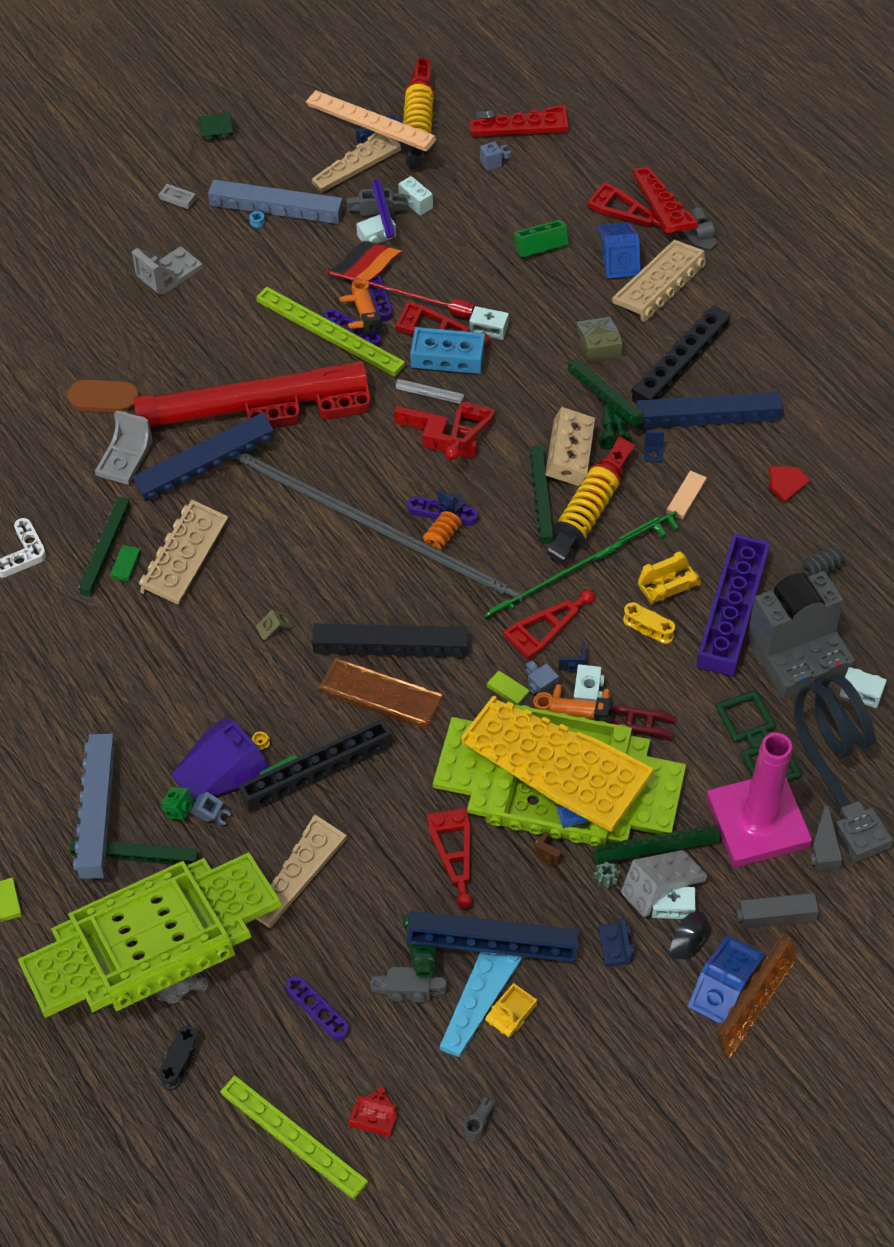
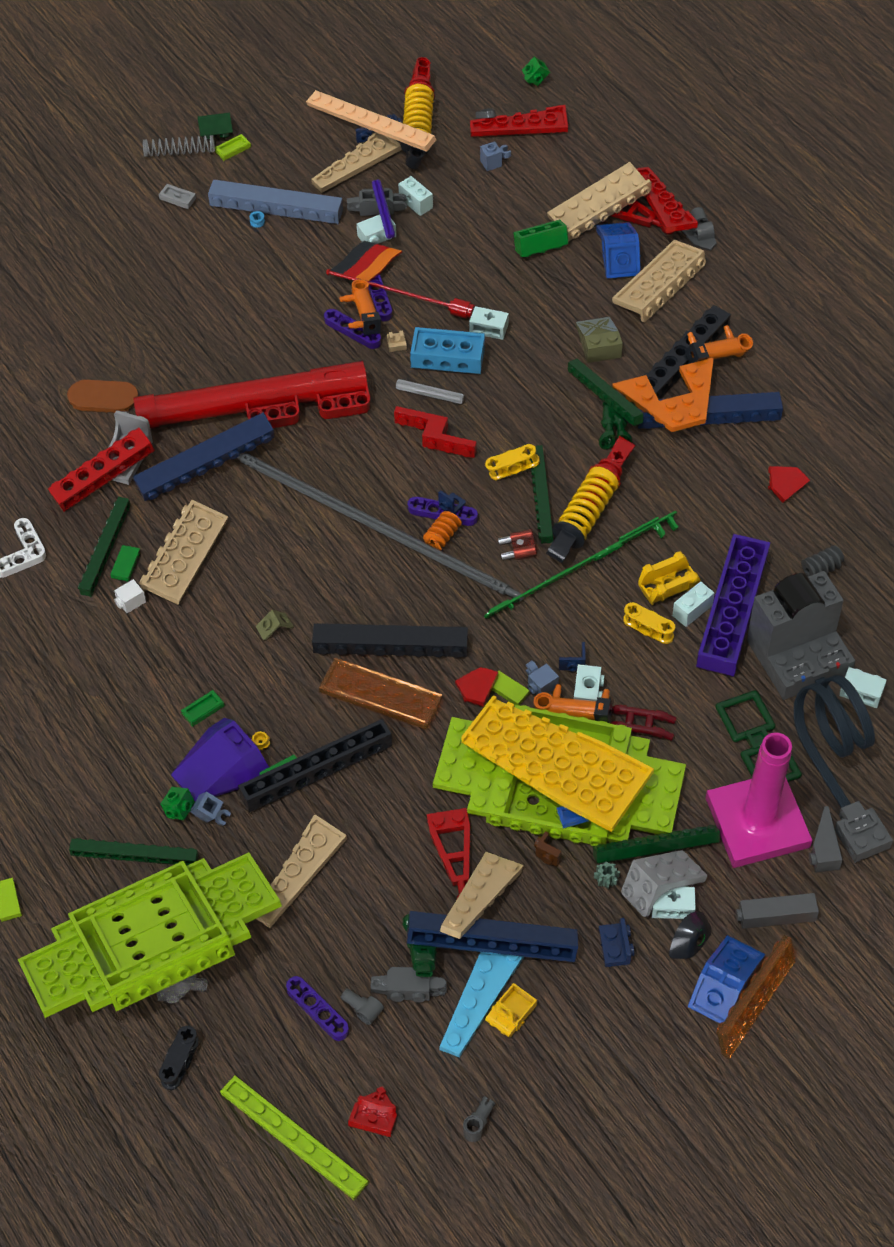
sand blue brick [73,734,115,879] -> none
light grey bracket [132,246,203,295] -> none
lime plate [256,287,405,377] -> none
red plate [395,301,490,346] -> none
red plate [445,401,496,460] -> none
red plate [503,589,595,660] -> none
tan brick [545,407,595,486] -> none
dark blue bracket [644,430,664,463] -> none
light nougat tile [666,471,707,520] -> none
none -> red brick [48,428,155,512]
none -> white brick [114,579,146,613]
none -> light grey piece [143,135,215,157]
none -> green tile [181,690,225,727]
none -> lime tile [214,134,251,161]
none -> dark grey pin [341,988,384,1025]
none -> tan tile [387,330,407,352]
none -> tan wing [440,852,523,939]
none -> red slope [455,667,498,707]
none -> yellow piece [485,444,540,480]
none -> clear red piece [498,529,537,560]
none -> green brick [522,56,550,86]
none -> tan bracket [547,162,651,241]
none -> orange wing [612,358,713,432]
none -> light aqua brick [672,581,714,627]
none -> orange piece [685,325,753,363]

